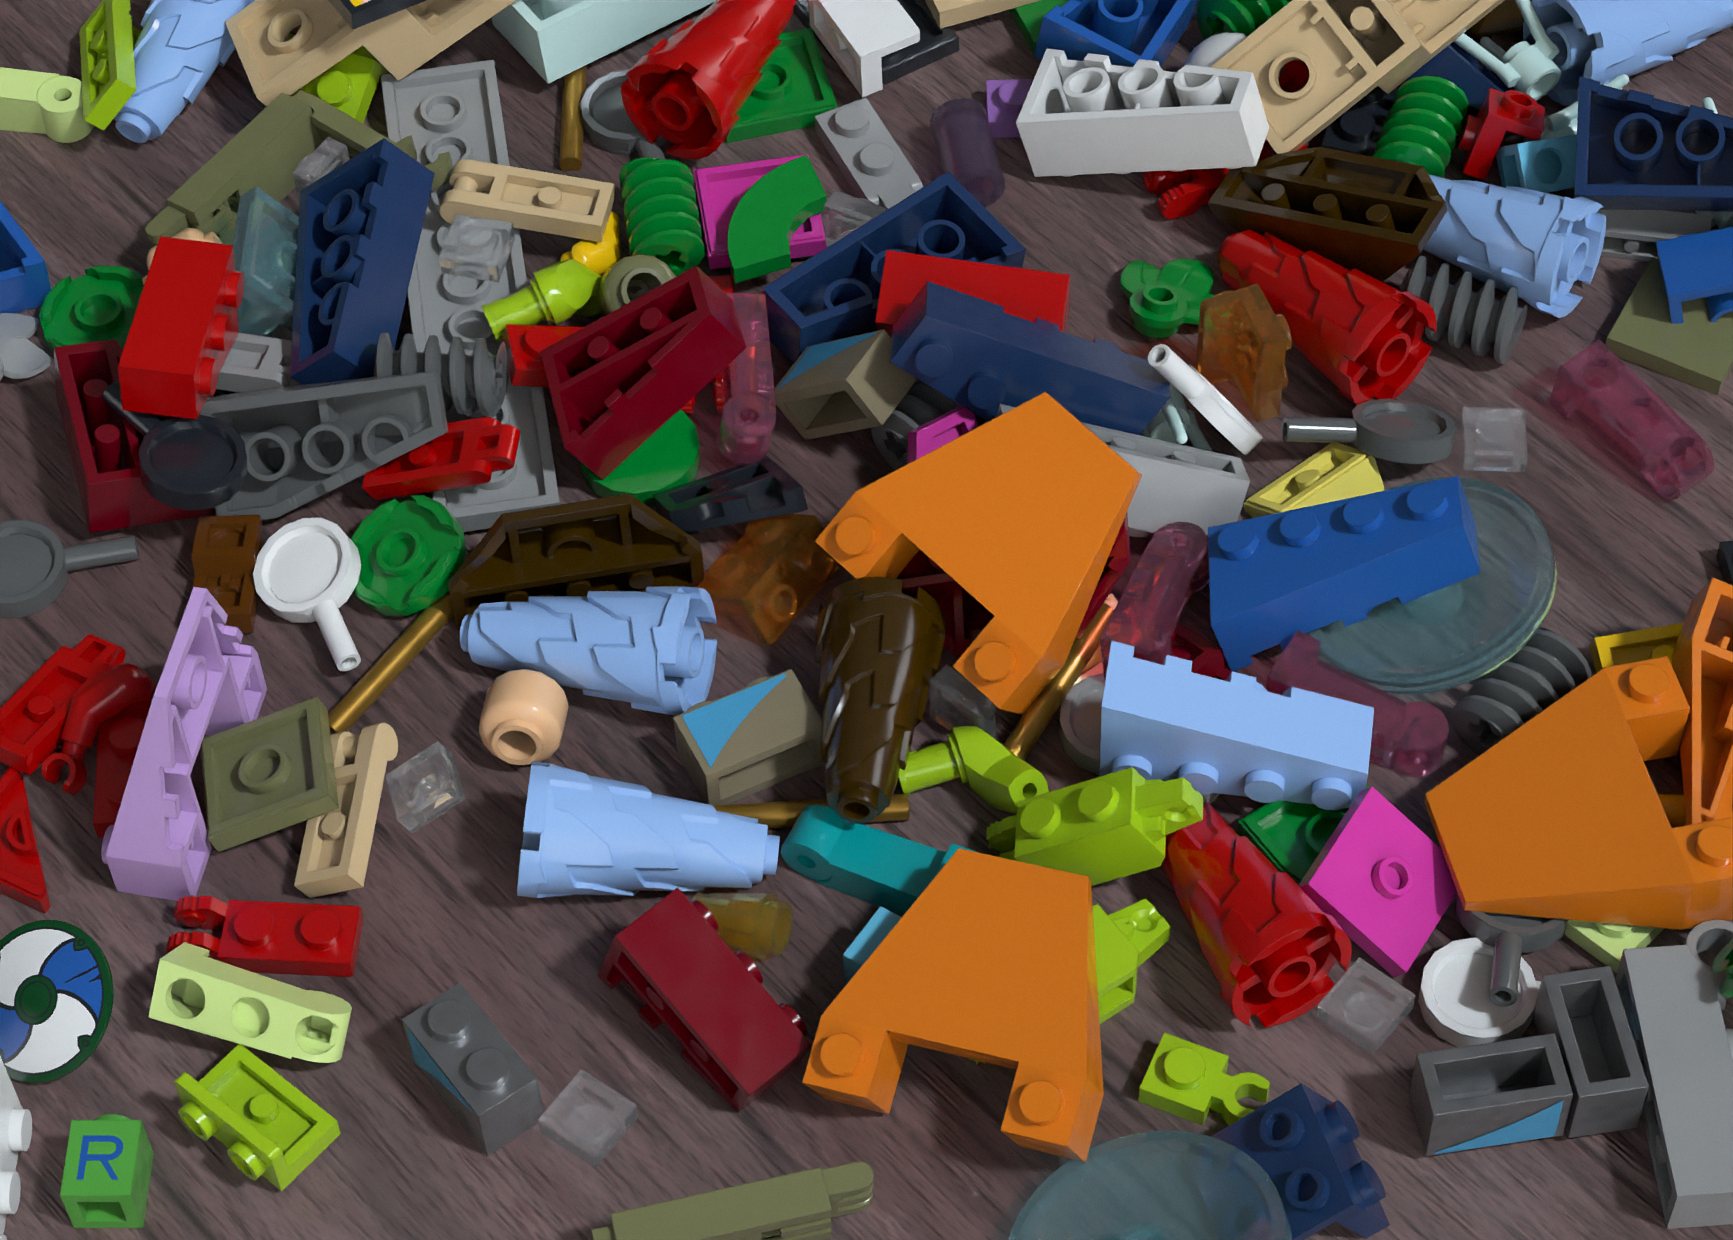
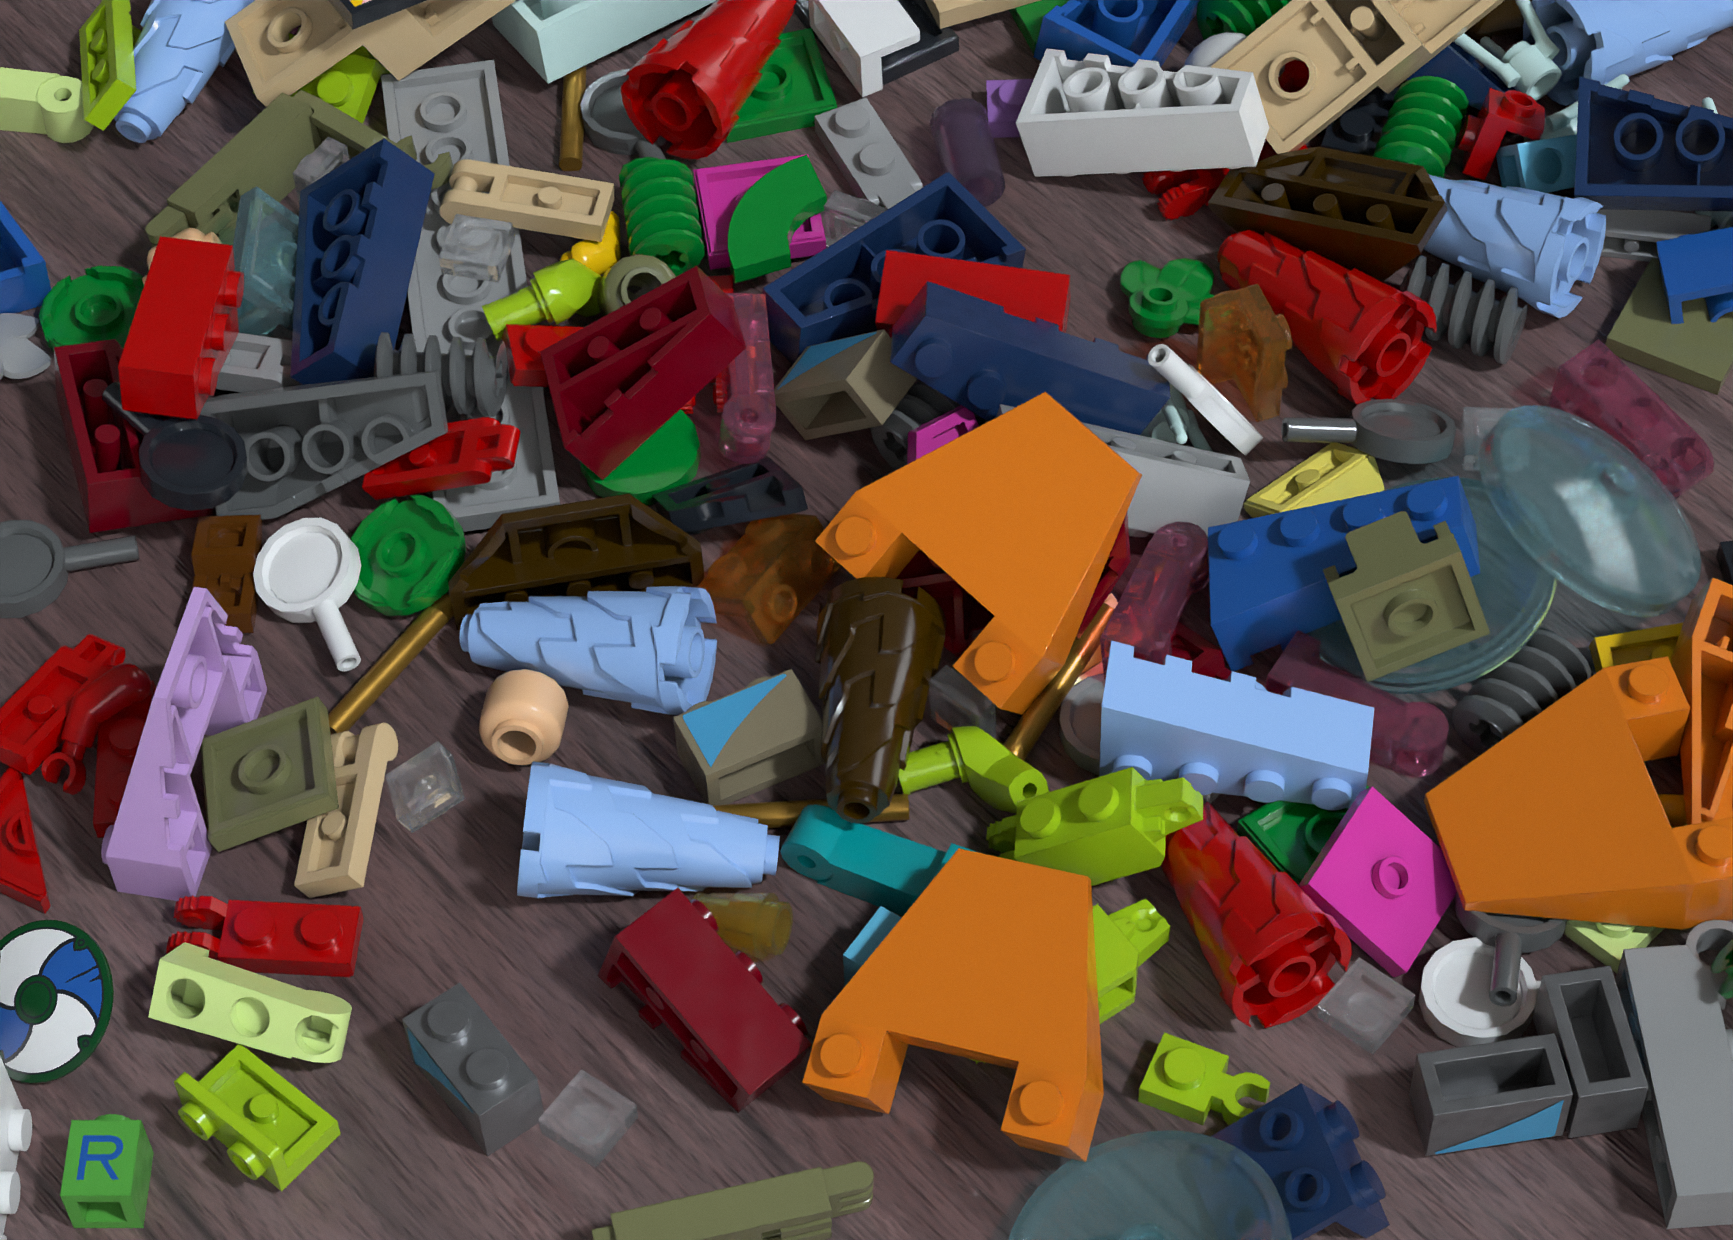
none -> olive panel [1322,511,1490,682]
none -> clear light blue dish [1478,405,1701,617]

